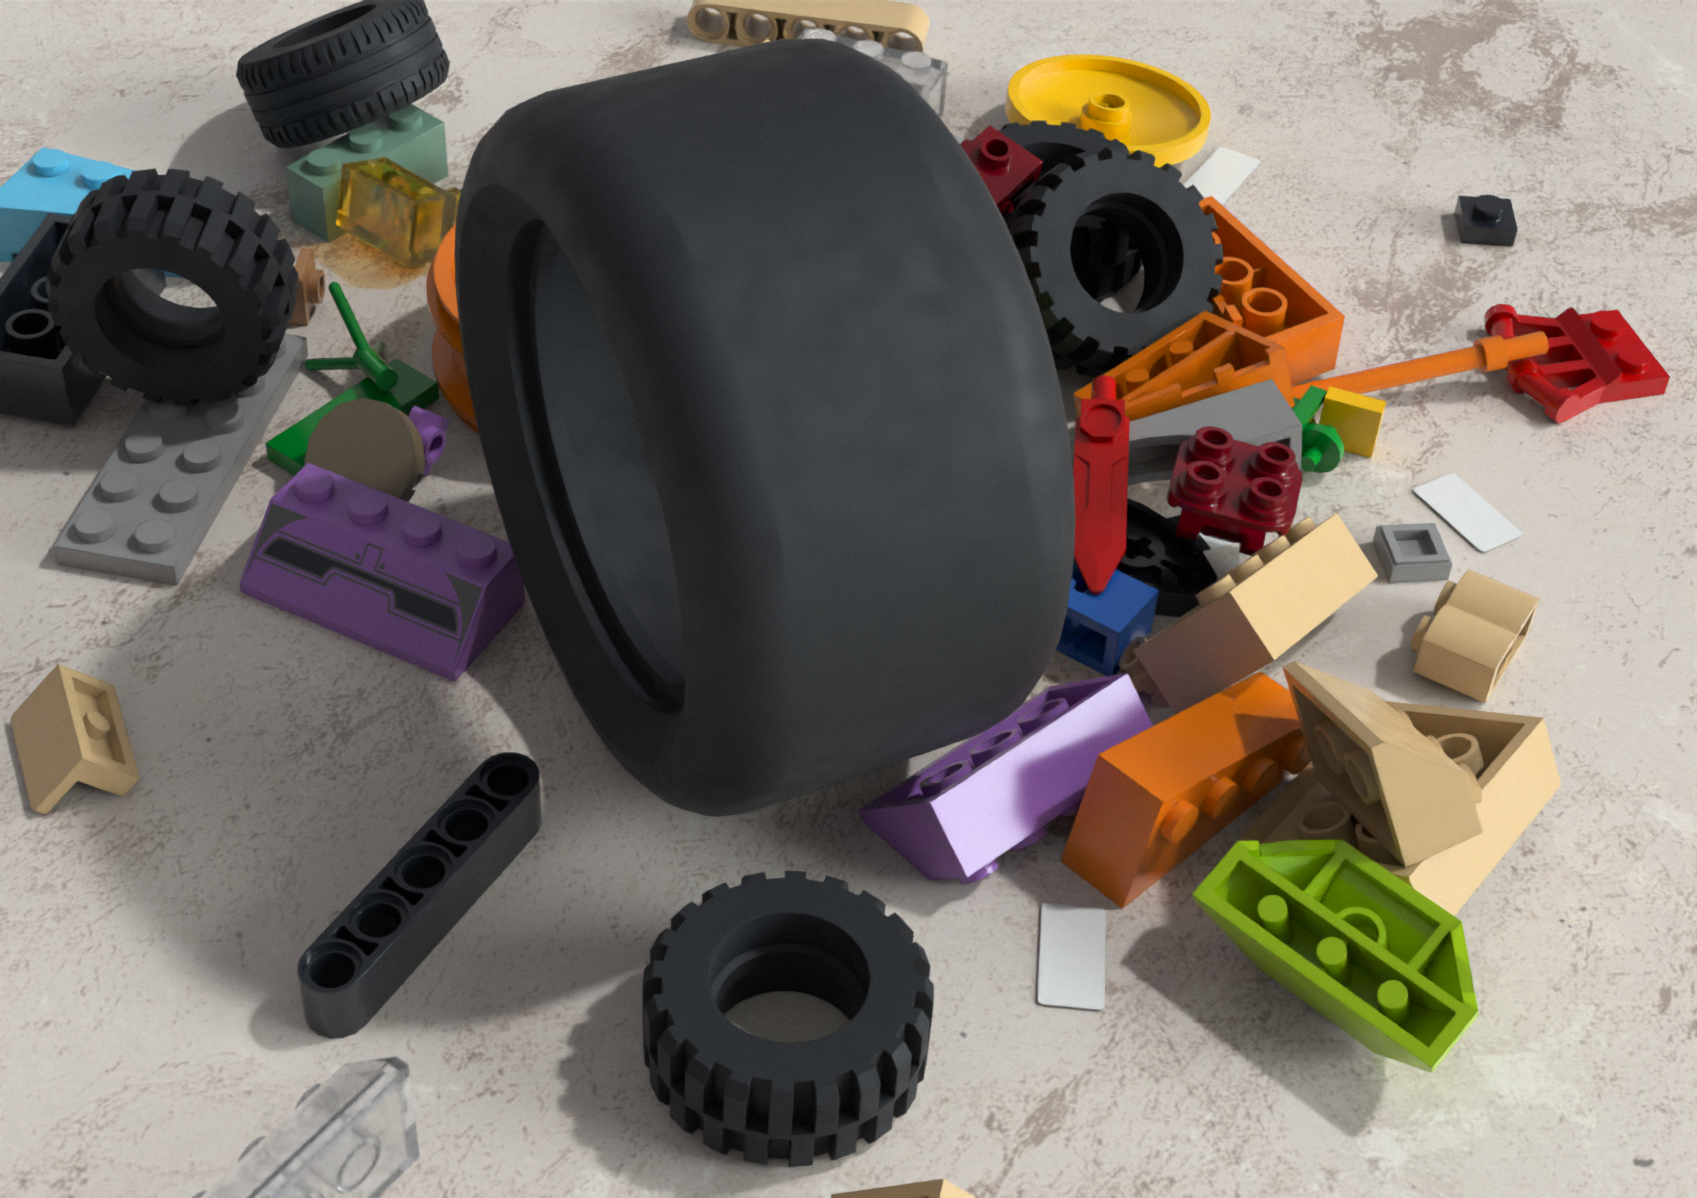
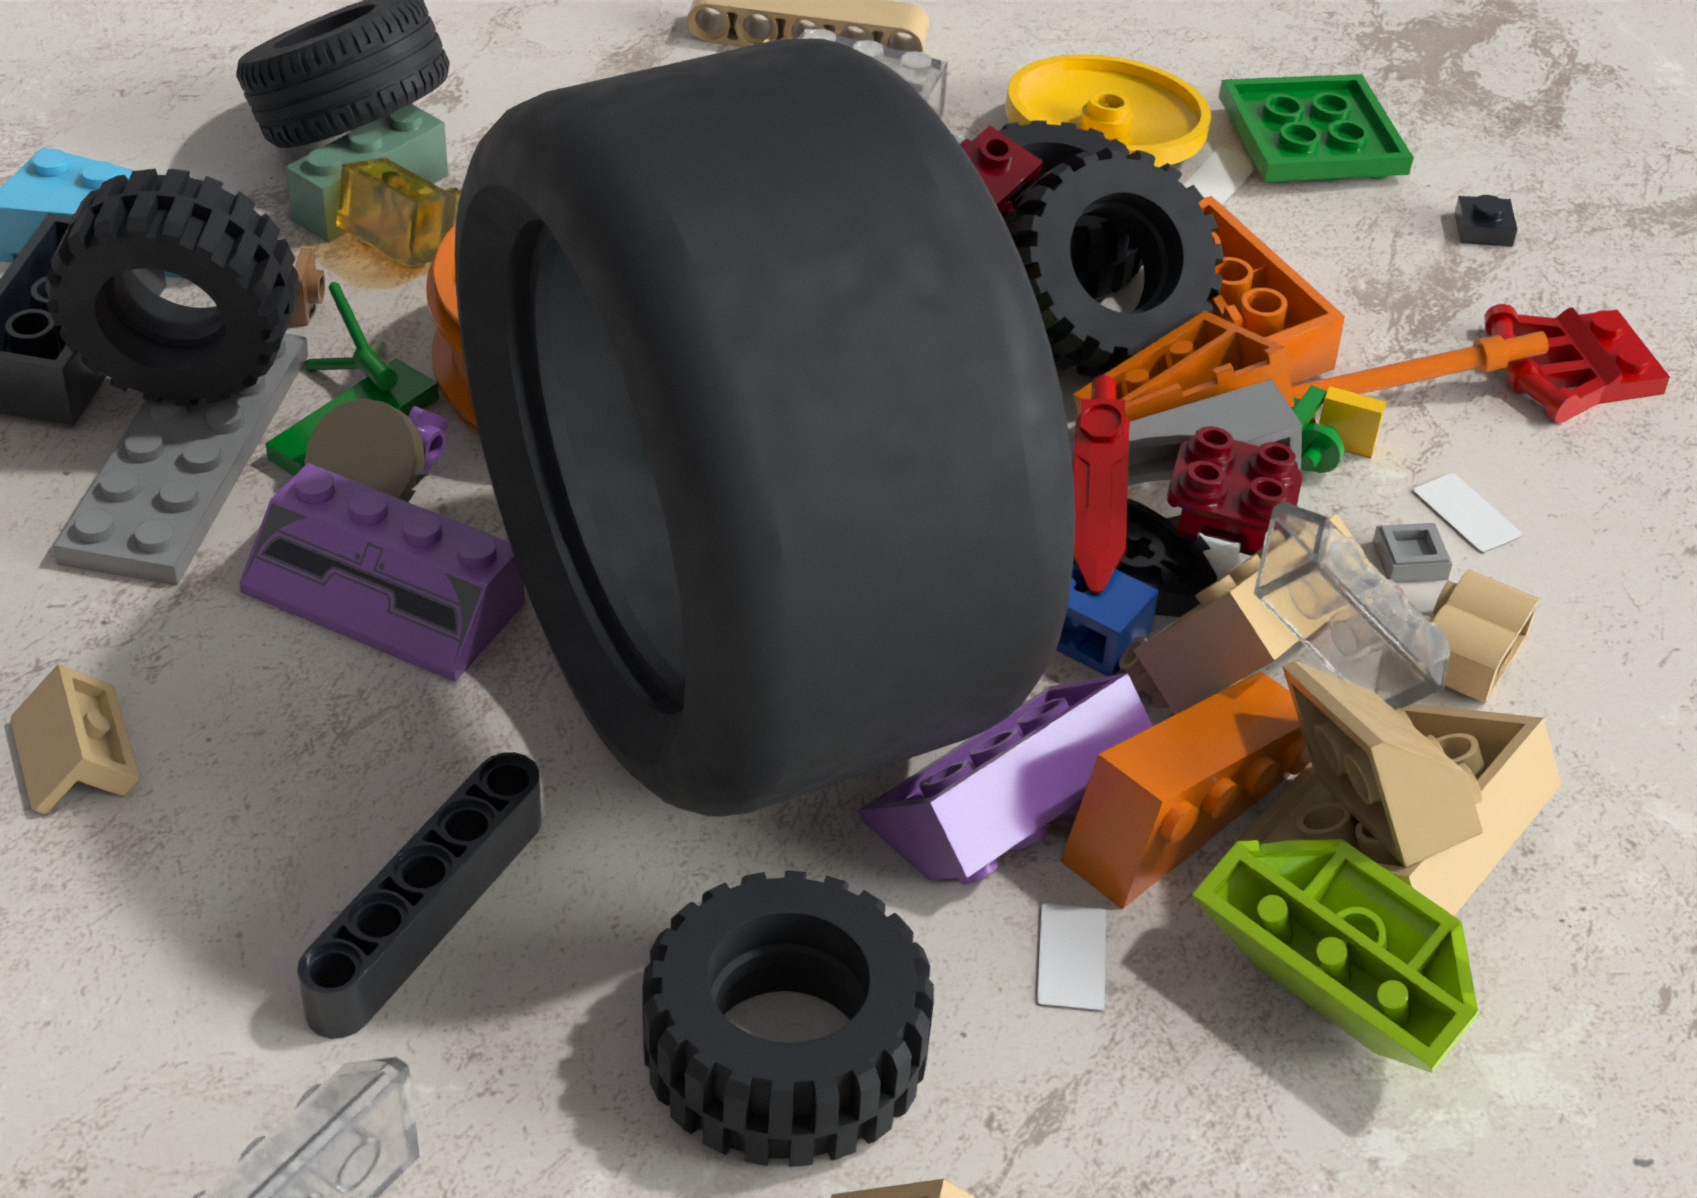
none -> green plate [1218,74,1414,183]
none -> clear slope [1253,502,1451,710]

